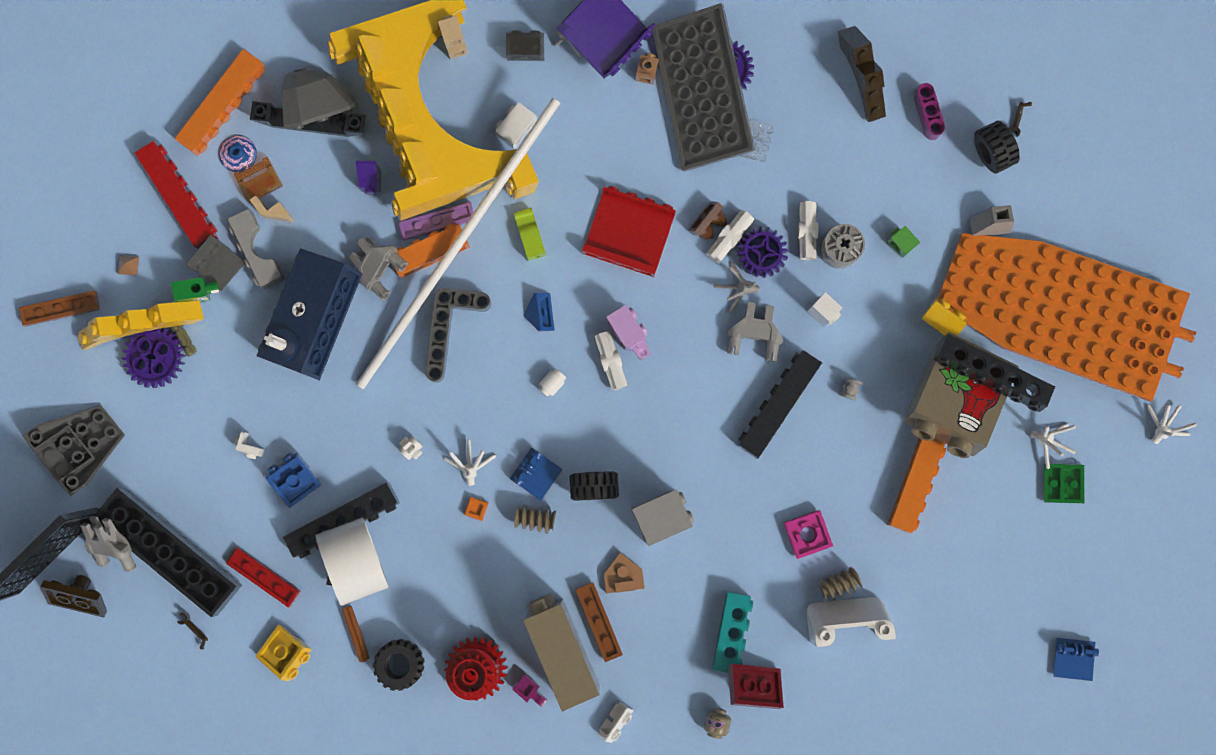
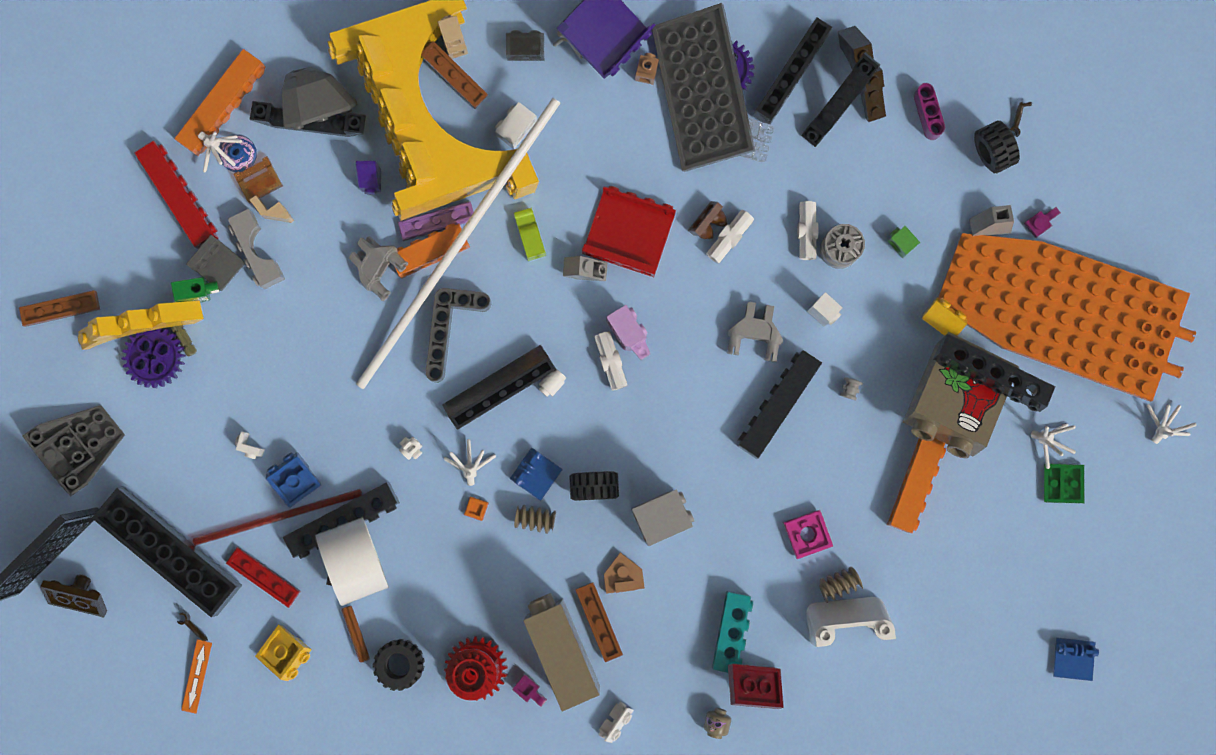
light grey connector [80,516,136,572] -> none
medium nougat slope [117,255,139,276] -> none
dark blue piece [256,248,362,381] -> none
blue slope [523,293,555,331] -> none
light grey plant [713,262,759,313] -> none
dark purple gear [737,227,788,278] -> none
none -> orange sticker [181,639,212,714]
none -> clear red piece [193,489,362,546]
none -> white plant [198,132,242,173]
none -> dark orange plate [421,41,488,109]
none -> black brick [442,345,556,430]
none -> light grey slope [563,256,607,281]
none -> black brick [753,17,832,126]
none -> black slope [801,52,880,147]
none -> magenta plate [1024,207,1061,238]

